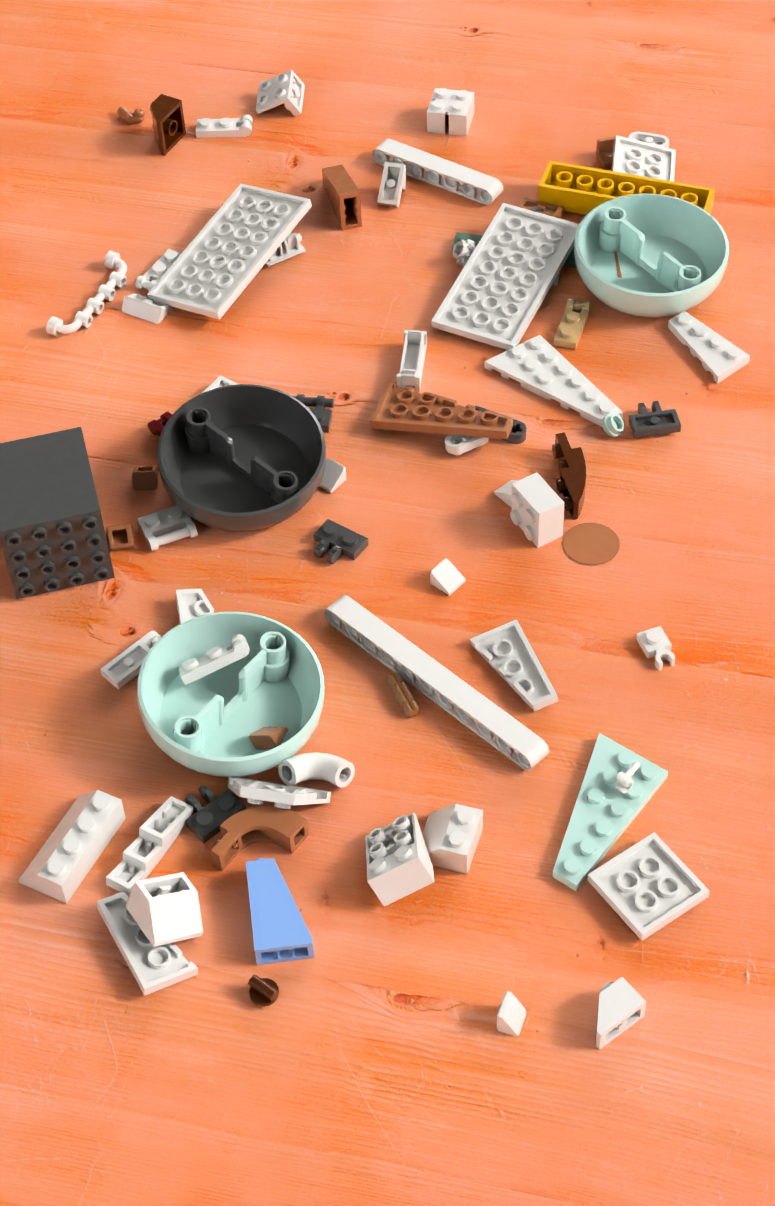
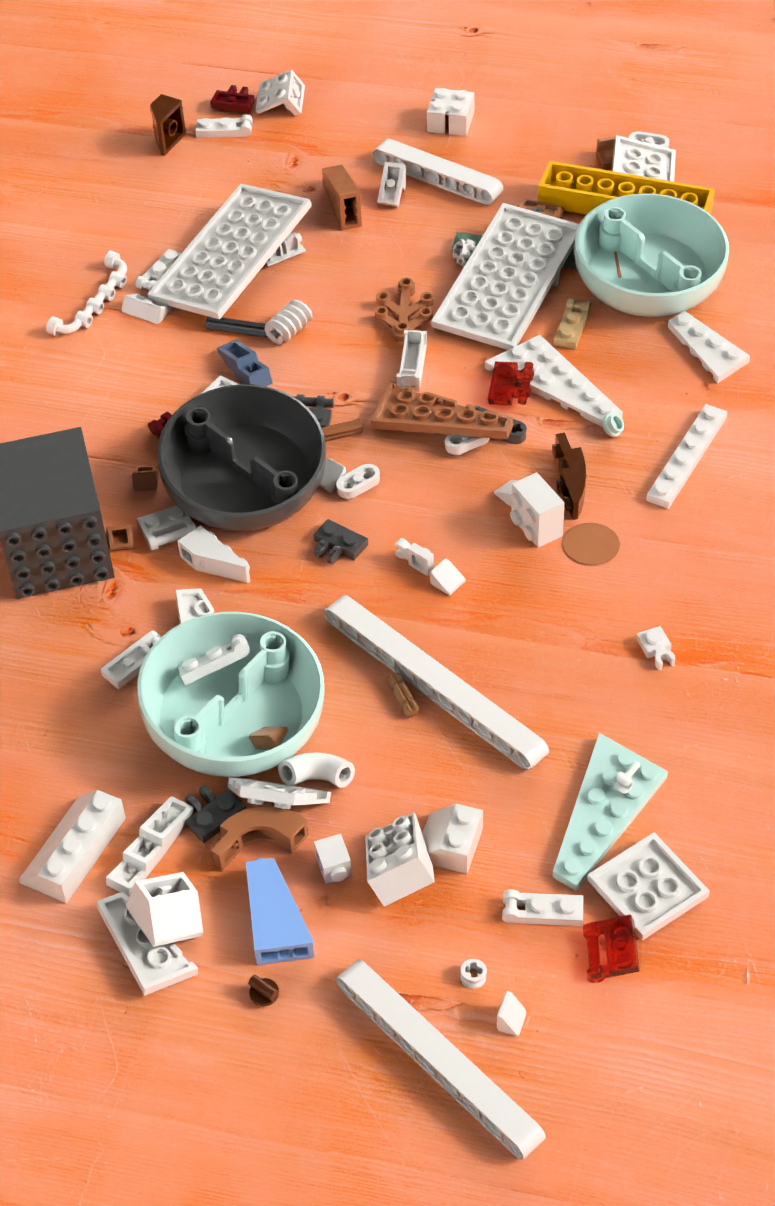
nougat arm [117,106,145,123] -> none
white wing [470,619,559,712] -> none
white slope [595,977,646,1050] -> none
dark grey hinge [629,401,681,438] -> none
none -> white slope [178,525,250,583]
none -> black axle [205,316,268,337]
none -> dark red hinge [210,85,255,113]
none -> sand blue slope [217,340,273,386]
none -> white piece [265,300,313,345]
none -> white brick [314,834,352,884]
none -> nougat axle [321,419,363,441]
none -> white plate [336,464,380,499]
none -> white beam [336,959,546,1160]
none -> nougat plant [375,277,434,342]
none -> white plate [394,538,434,576]
none -> white bush [460,959,487,989]
none -> clear red plate [488,361,535,406]
none -> white plate [502,889,583,926]
none -> clear red plate [583,914,640,983]
none -> white plate [646,404,727,509]

